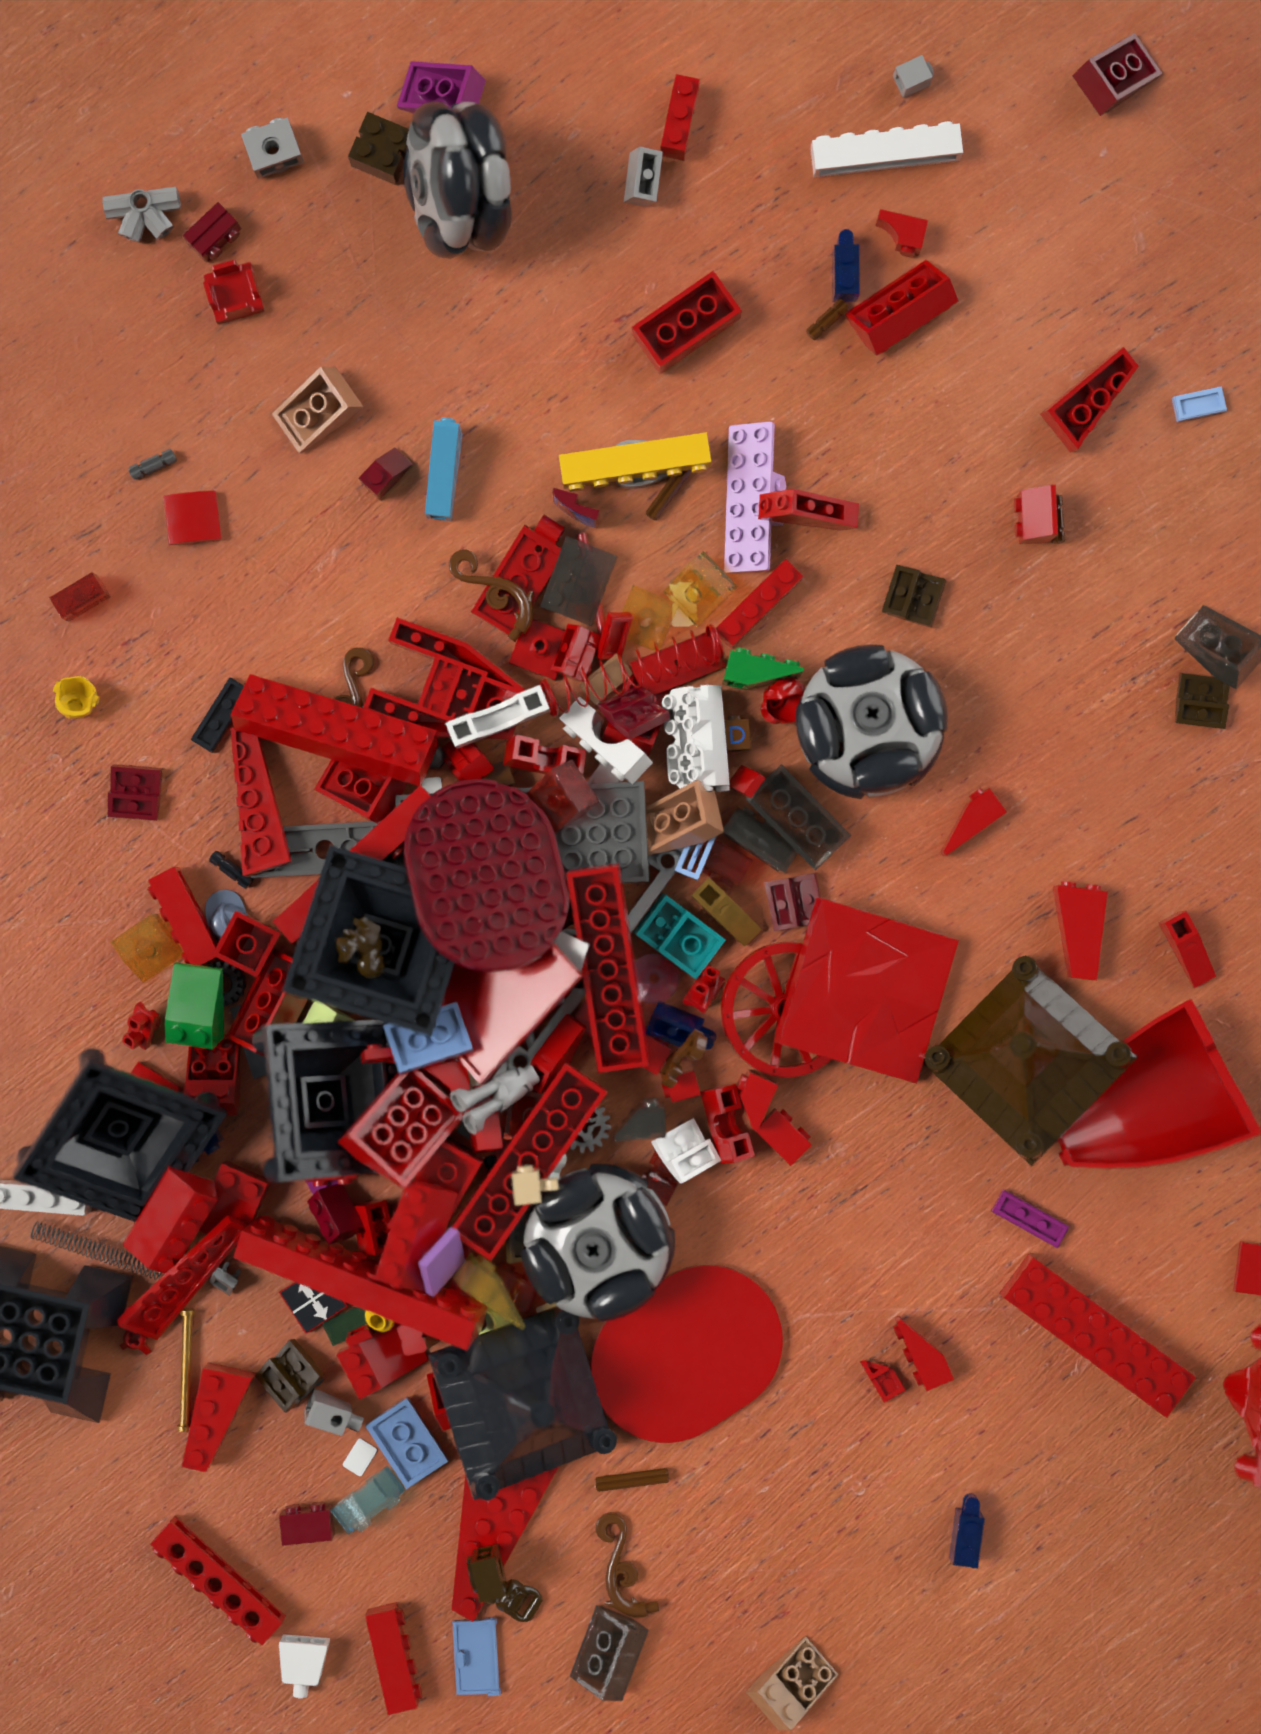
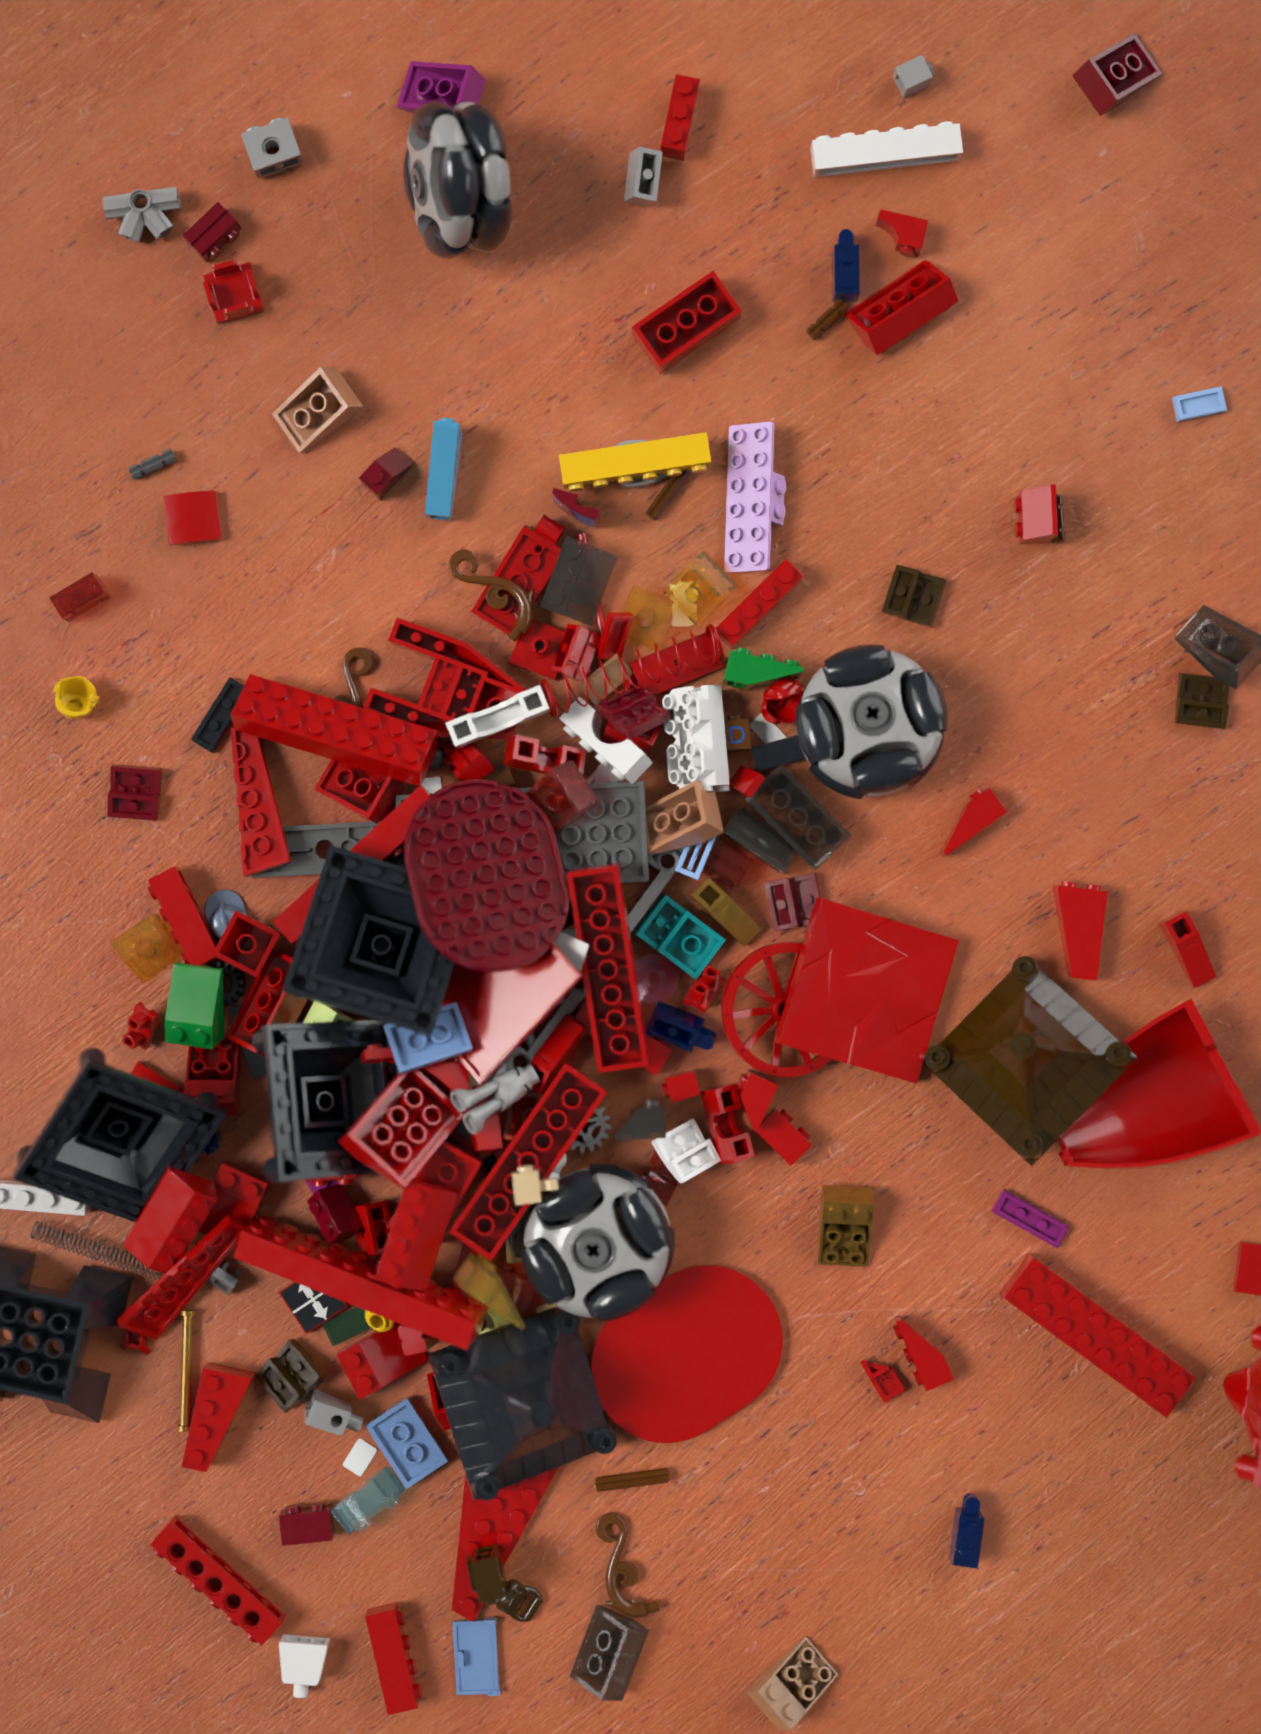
black axle [209,851,253,889] -> none
dark brown animal [336,917,385,979] -> none
red tile [346,1323,374,1348] -> none
dark brown piece [348,111,409,185] -> none
medium lavender tile [419,1227,465,1297] -> none
reddish brown helmet [661,1029,707,1088] -> none
red slope [758,489,859,531] -> none
red wedge [1040,347,1139,452] -> none
none -> white sticker [749,713,787,744]
none -> black tile [751,735,805,772]
none -> pearl gold slope [818,1185,874,1267]

